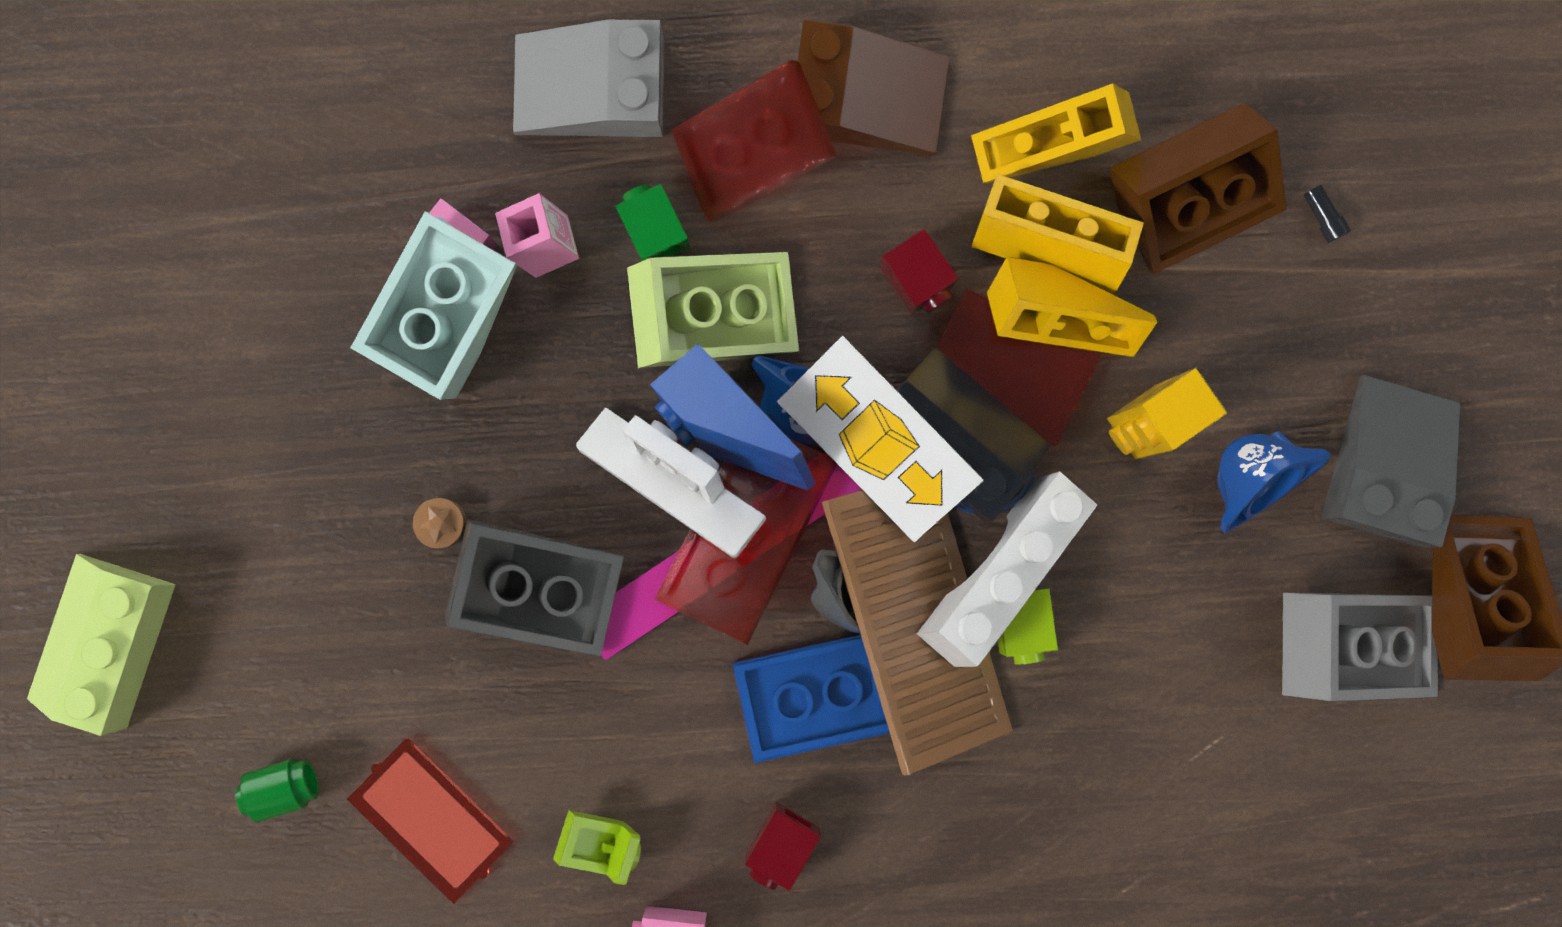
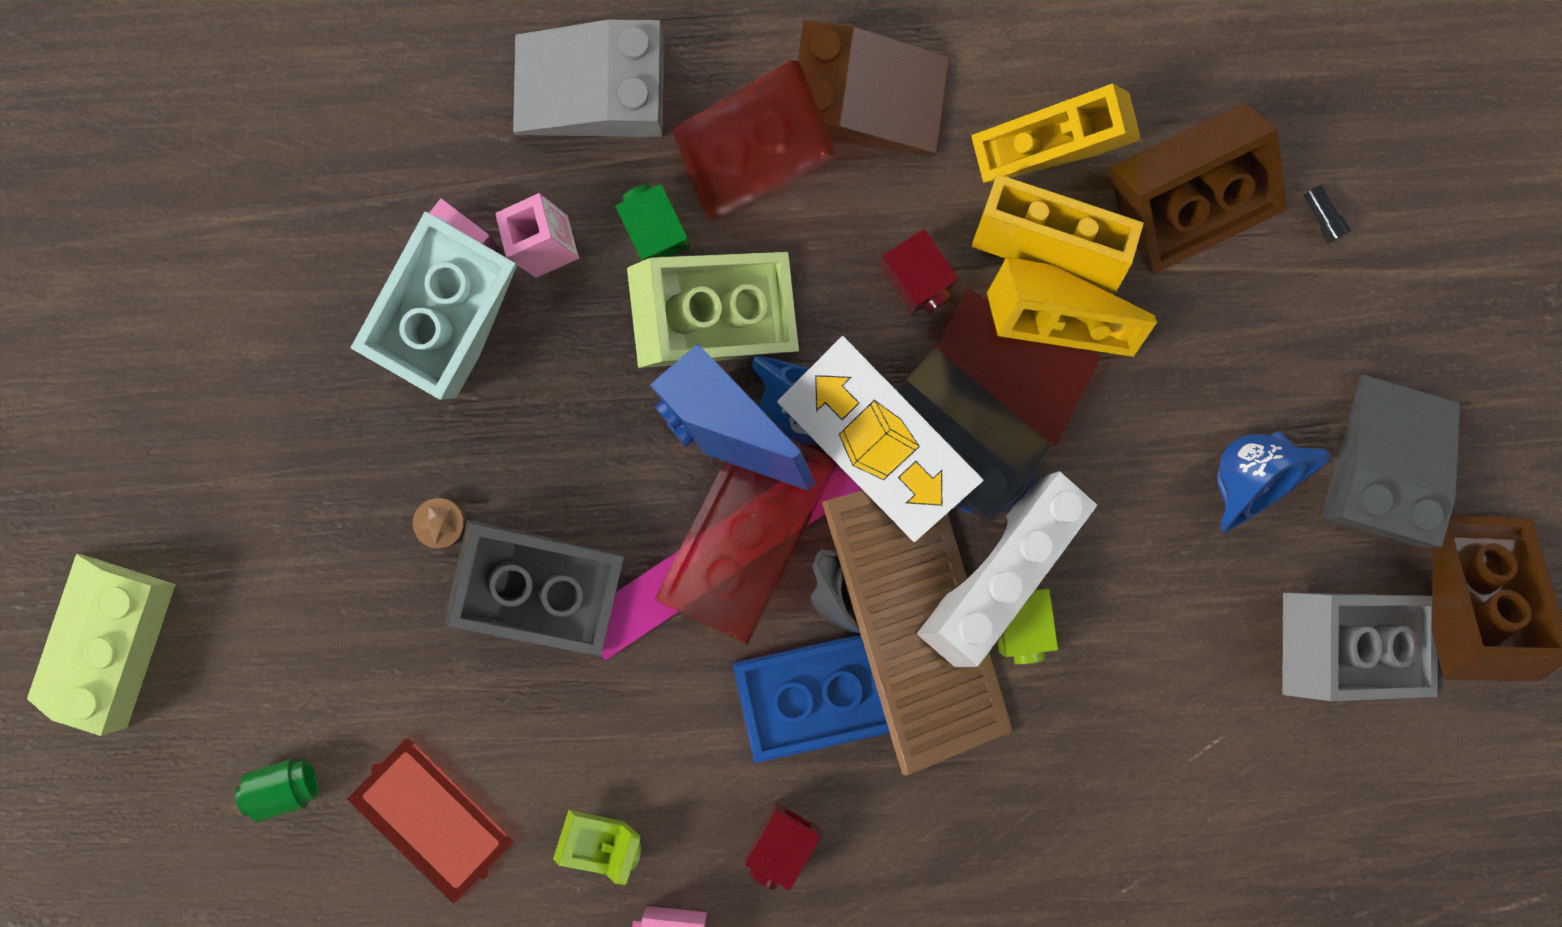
white bracket [576,407,766,558] -> none
yellow brick [1107,368,1227,459] -> none

